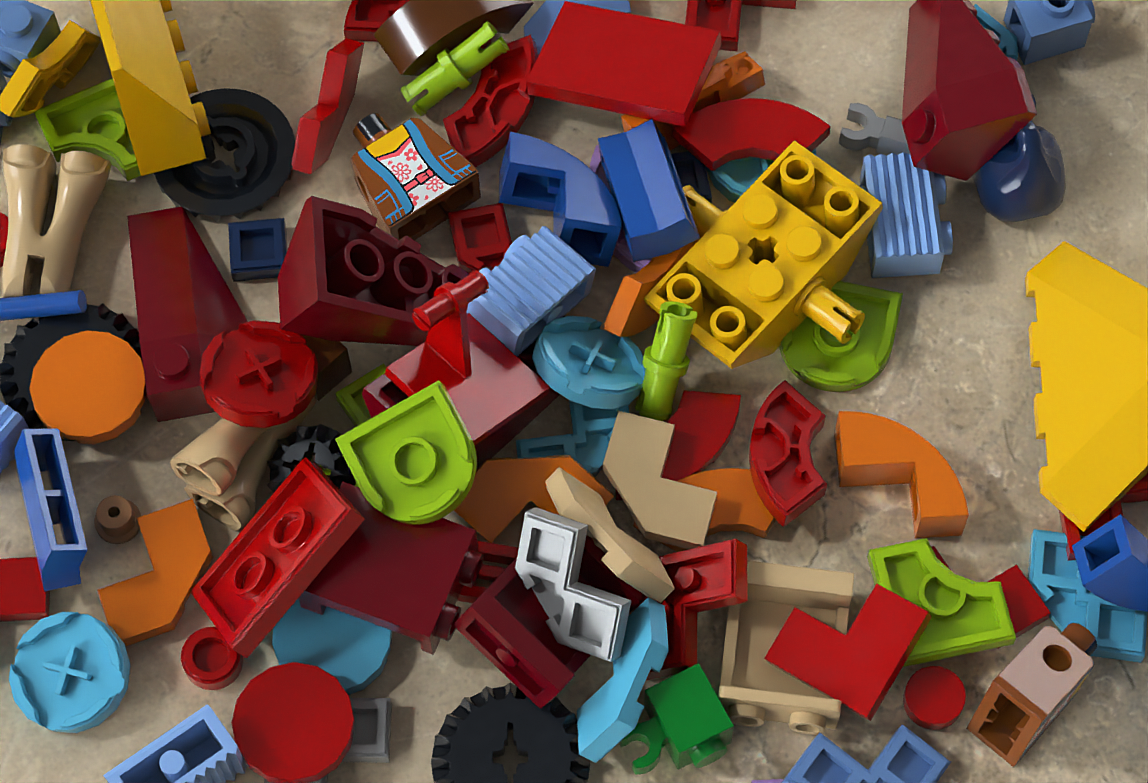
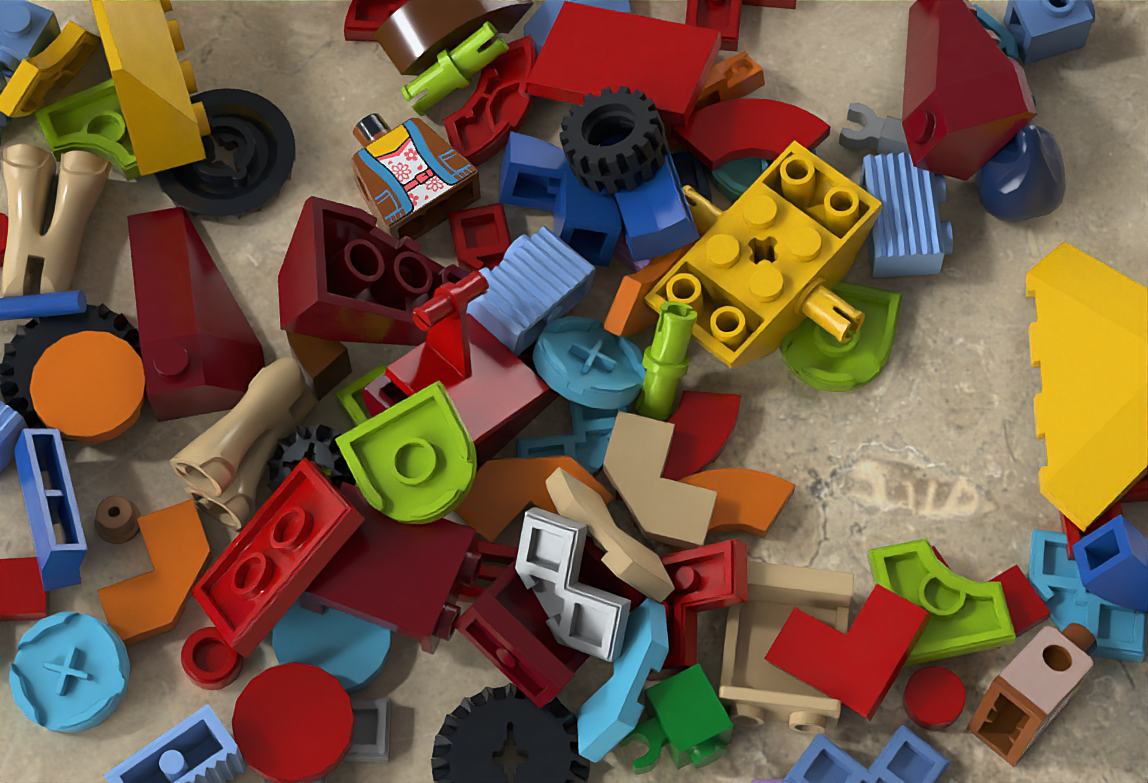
red tile [200,320,318,428] -> none
dark blue tile [228,218,288,282] -> none
red tile [291,38,364,175] -> none
red tile [749,380,827,528] -> none
orange brick [834,411,969,538] -> none
none -> black tyre [559,86,669,194]

